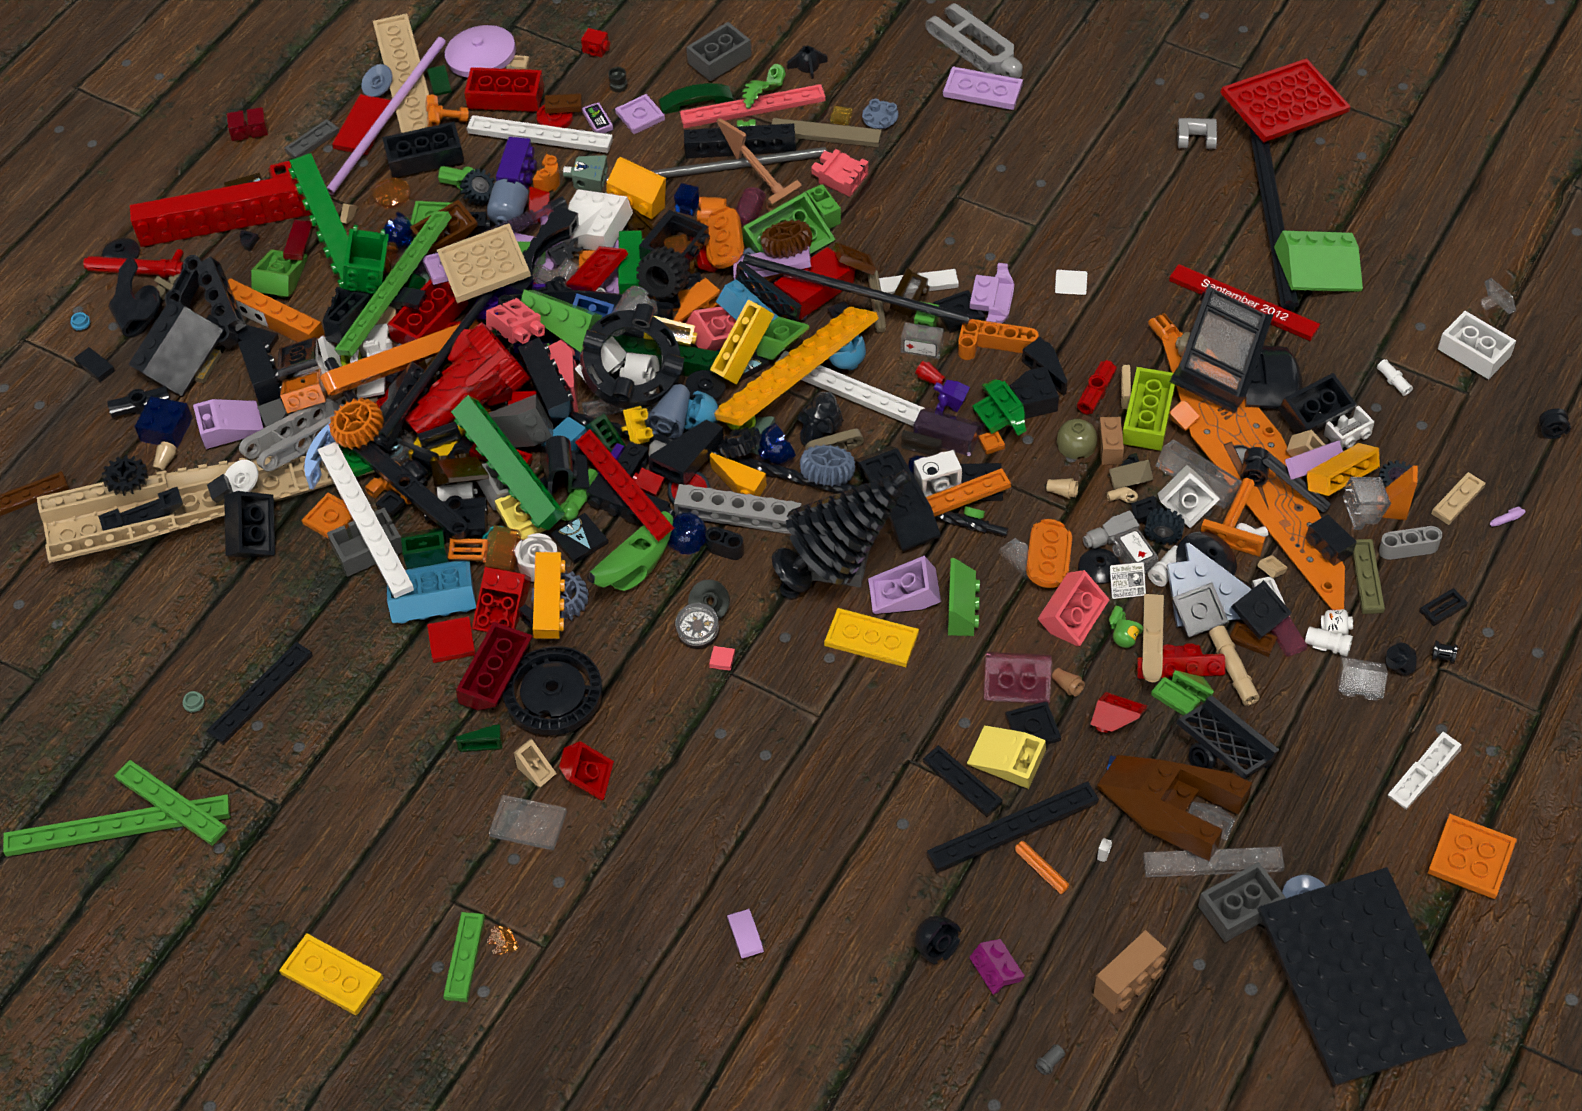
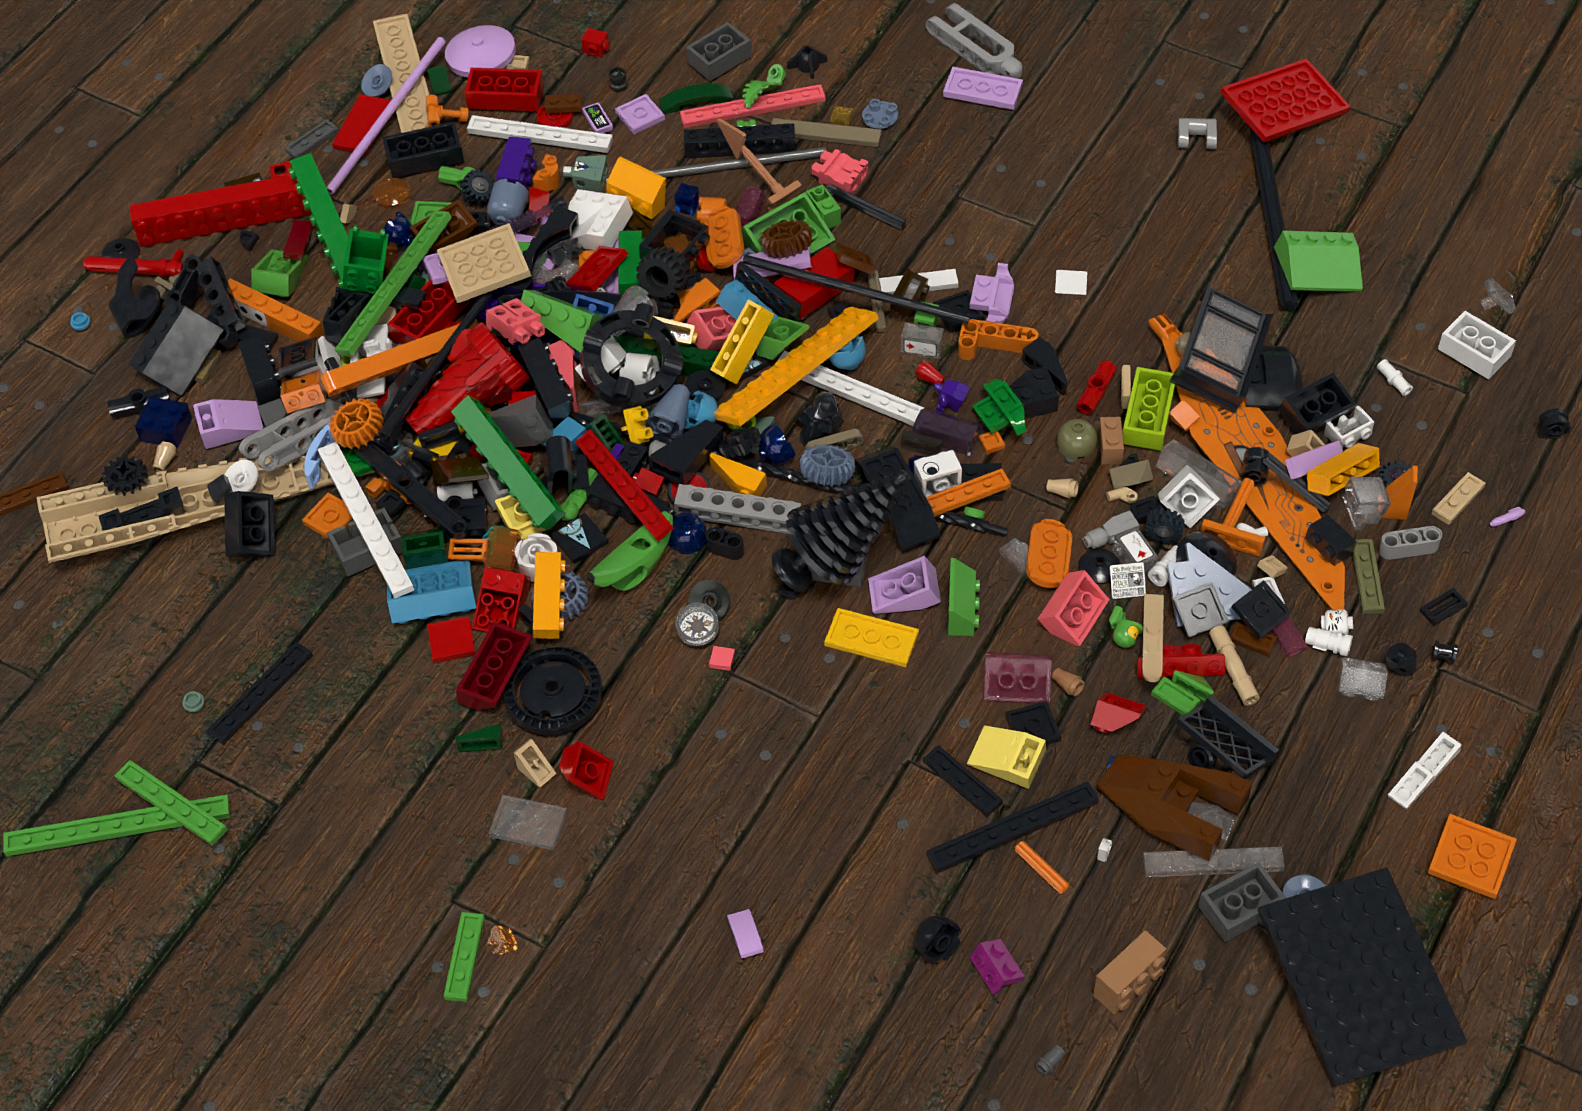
black tile [74,347,115,382] -> none
dark red piece [227,107,268,141] -> none
yellow plate [279,934,383,1016] -> none
red tile [1169,264,1320,341] -> none
none -> black axle [825,184,906,230]

